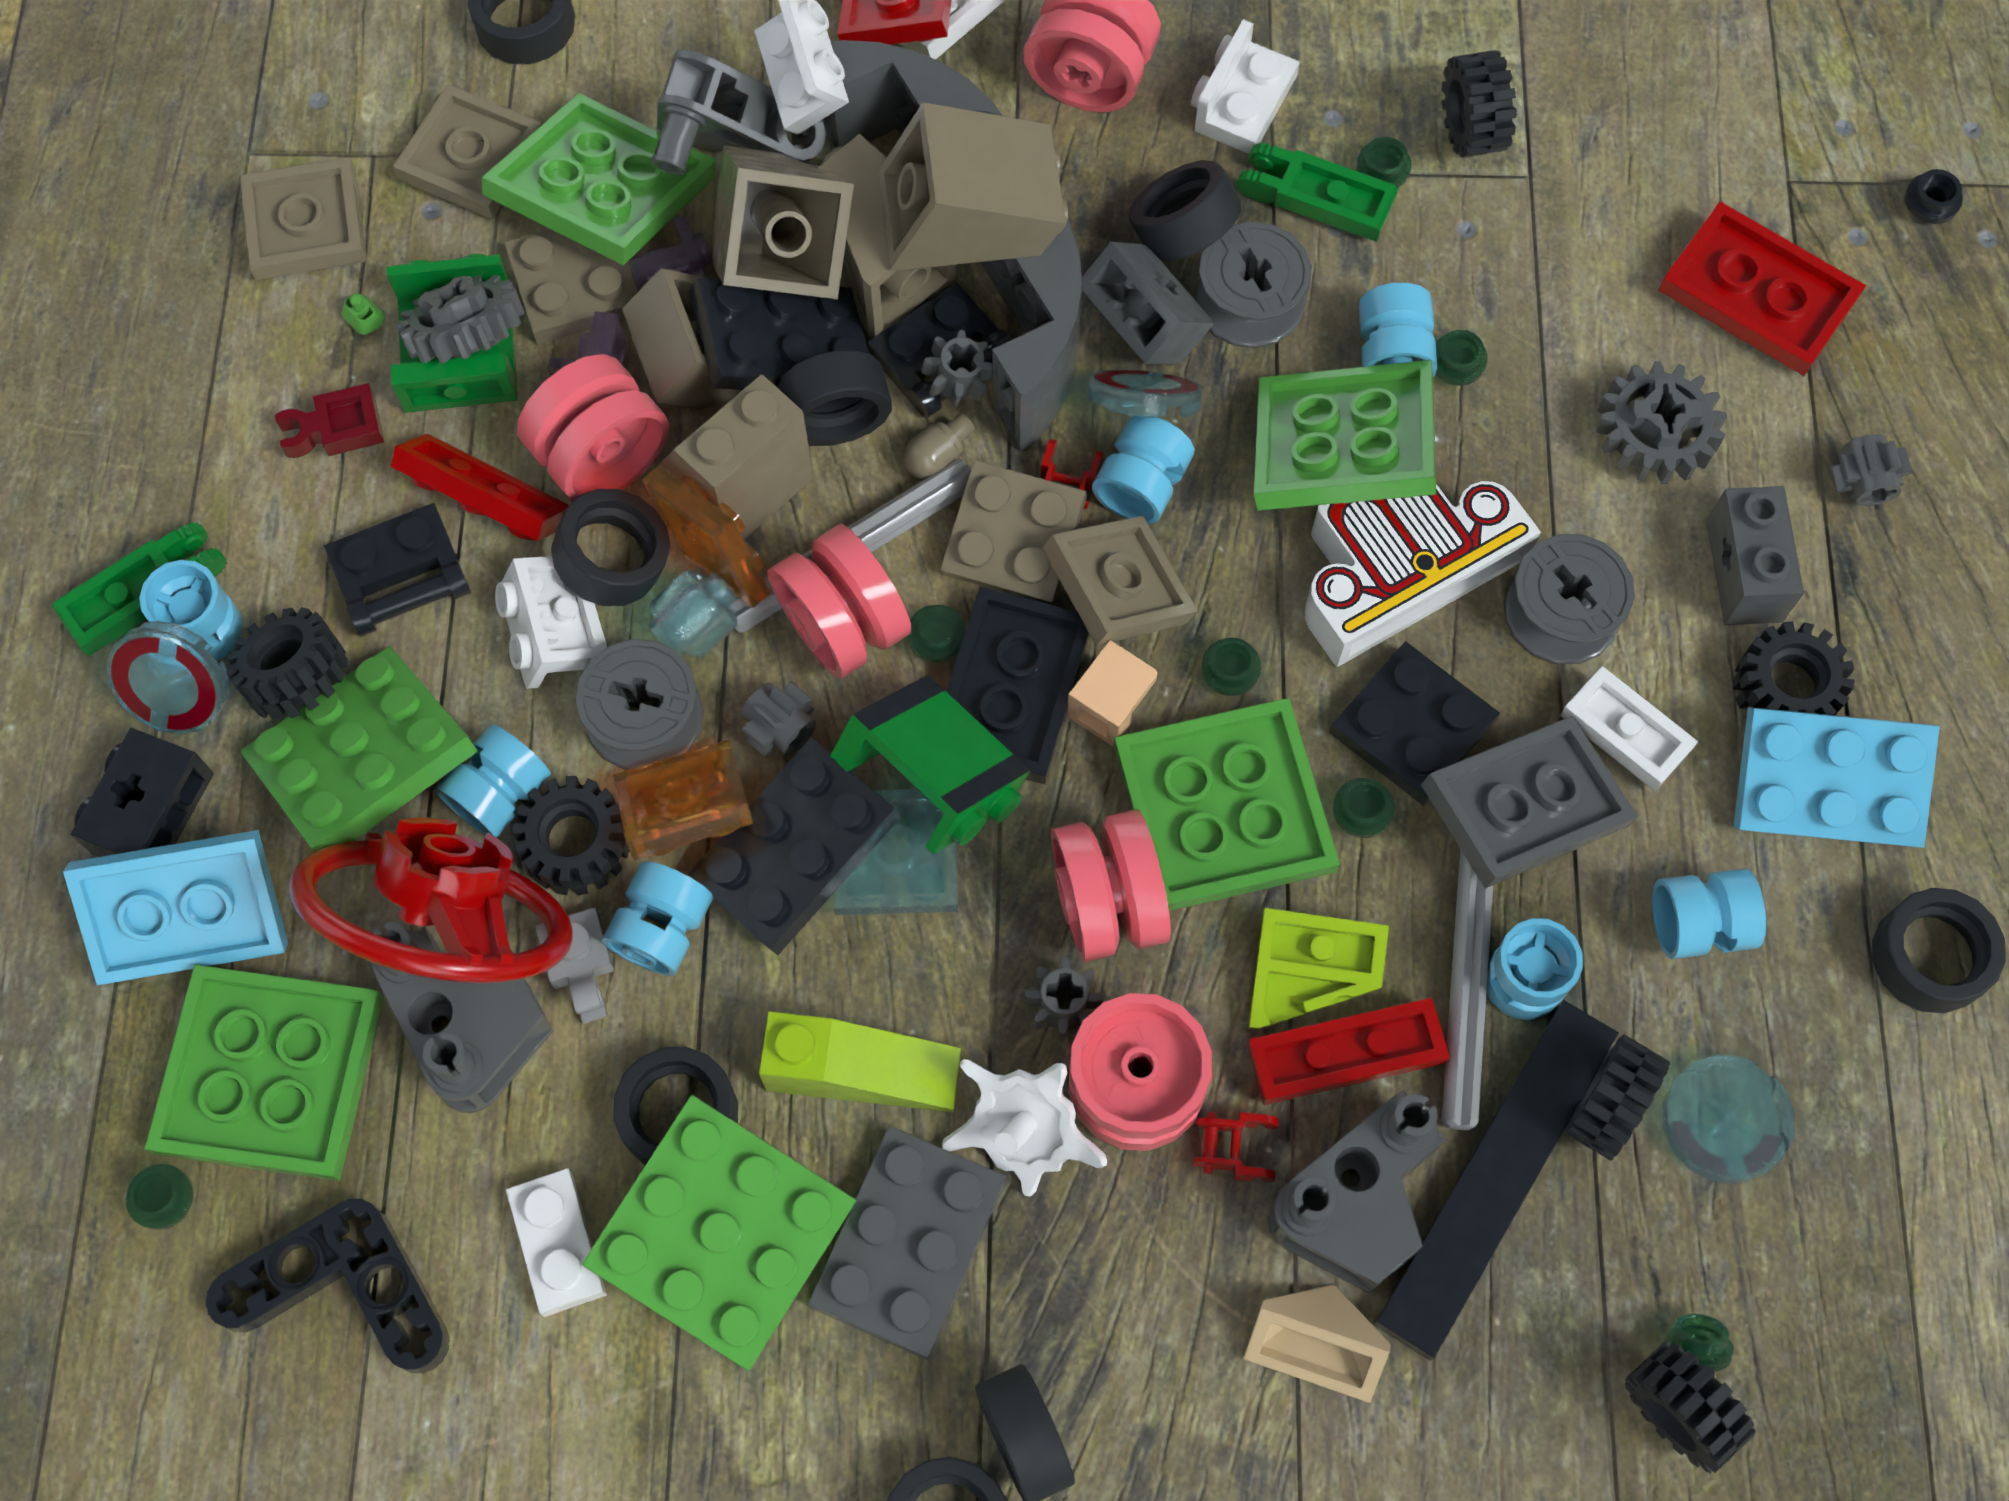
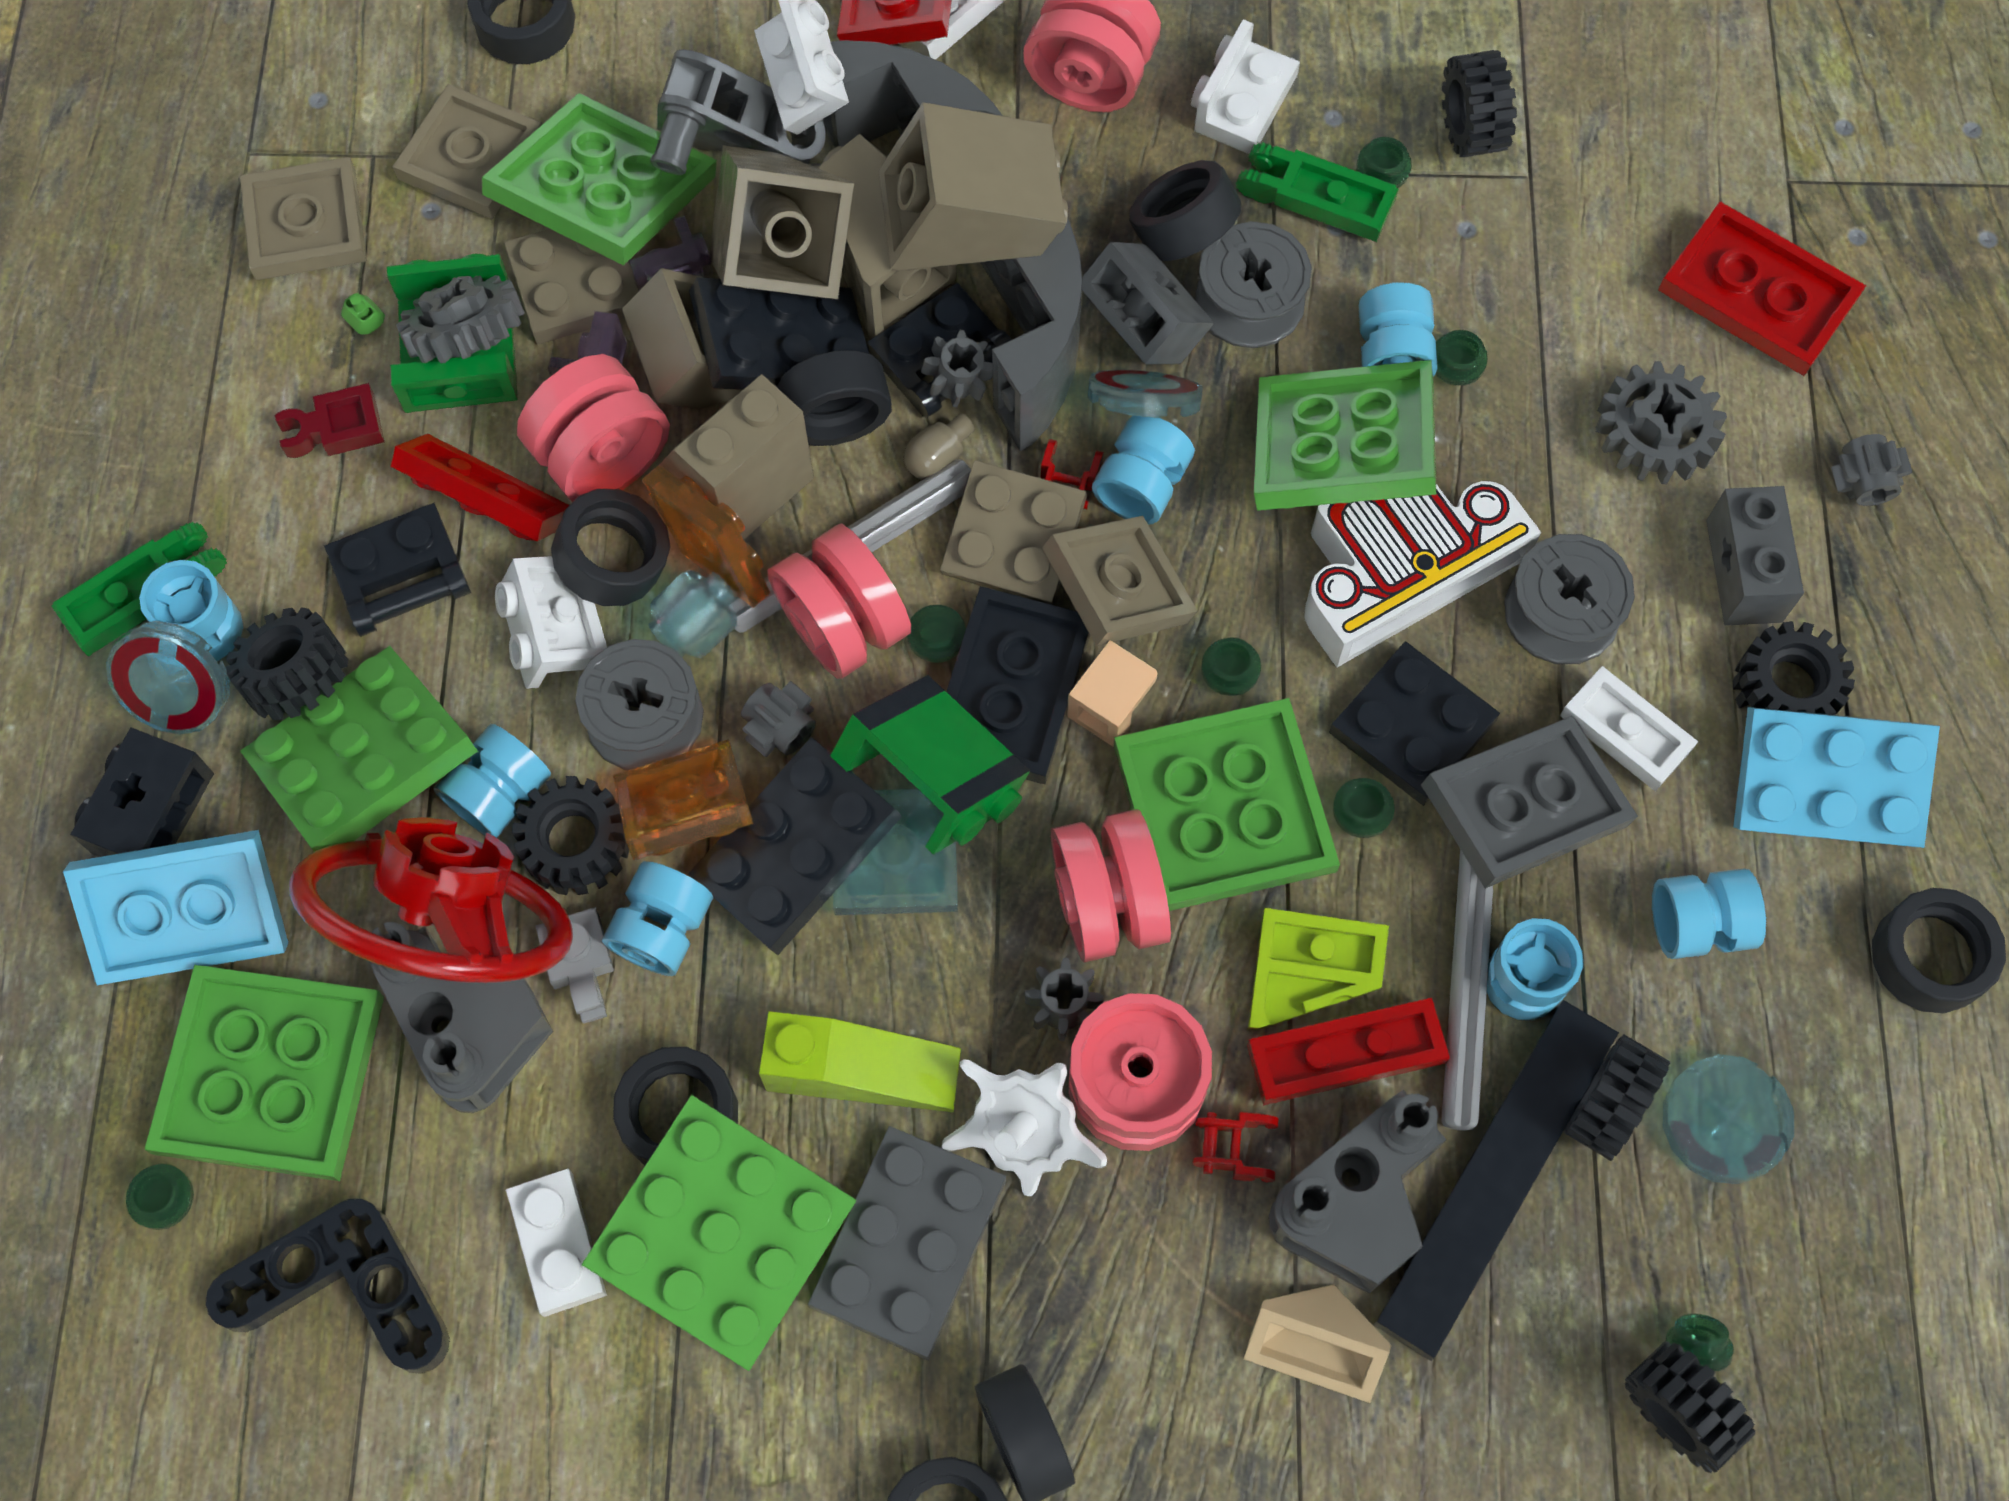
black plate [1904,169,1963,224] -> none

